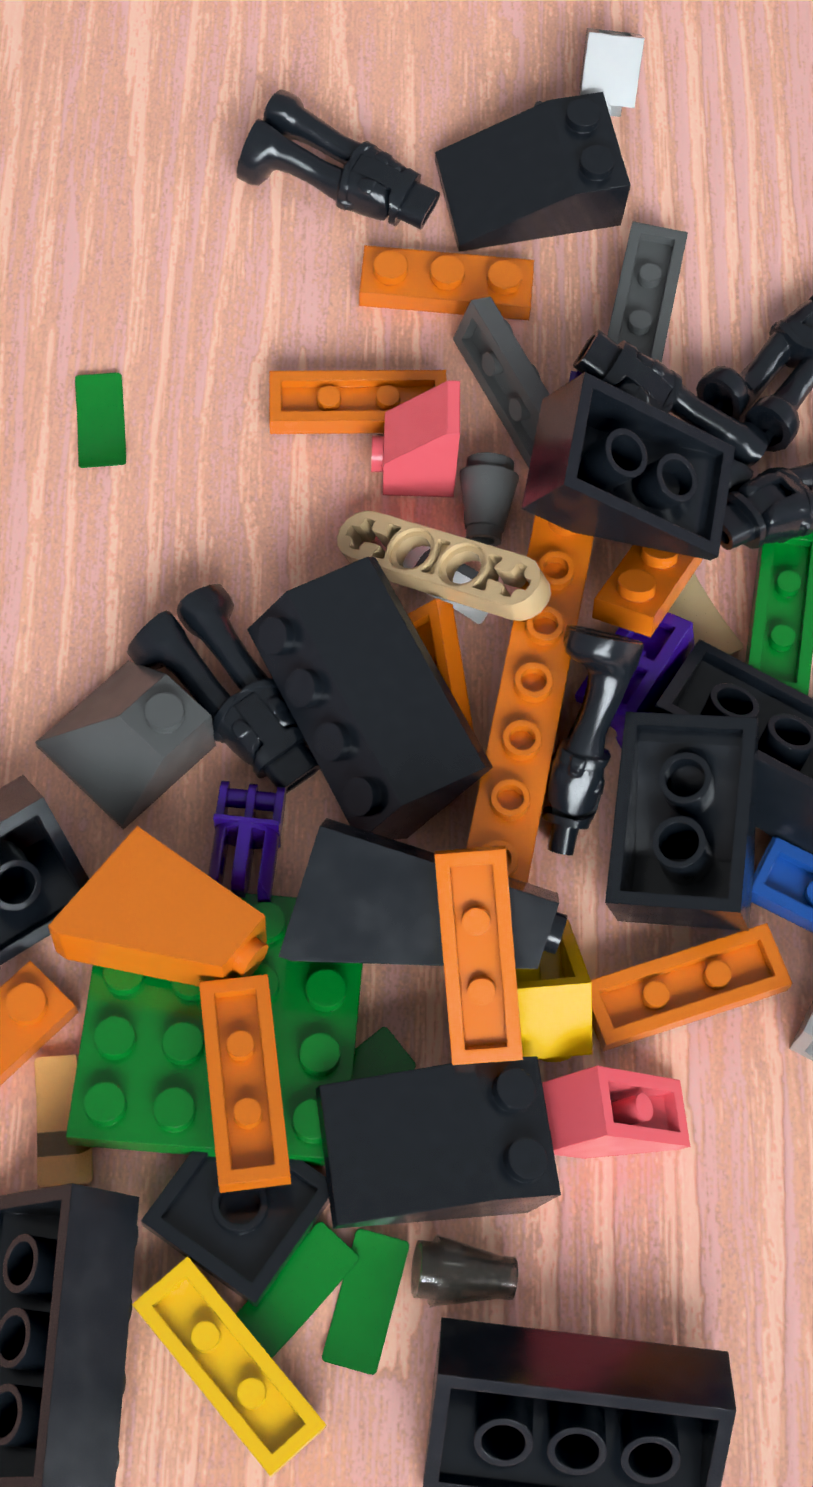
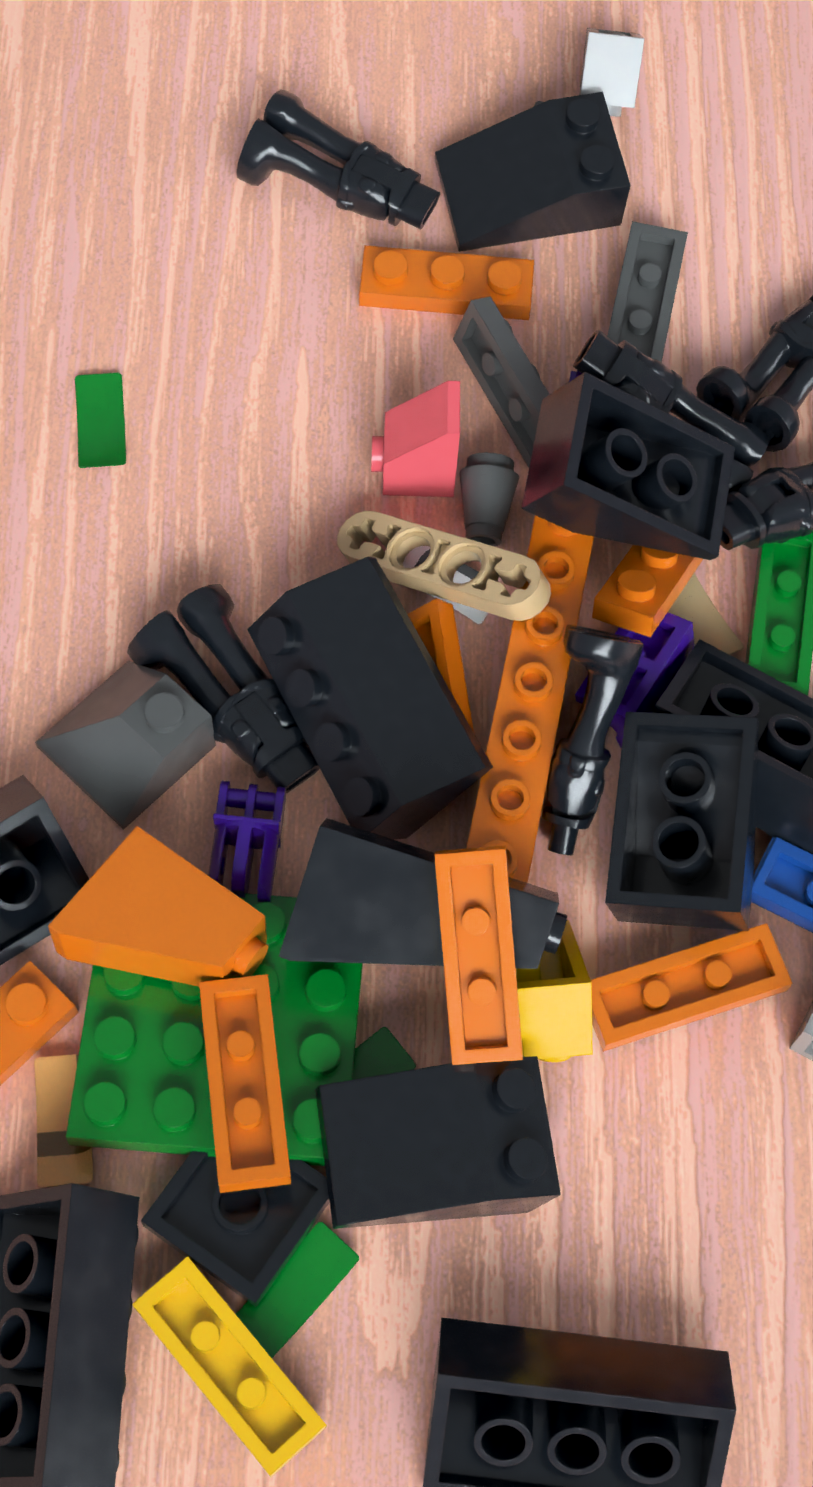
orange plate [269,370,447,434] -> none
green sticker [322,1228,409,1375] -> none
clear smoke cone [411,1234,518,1307] -> none
coral slope [542,1065,691,1159] -> none

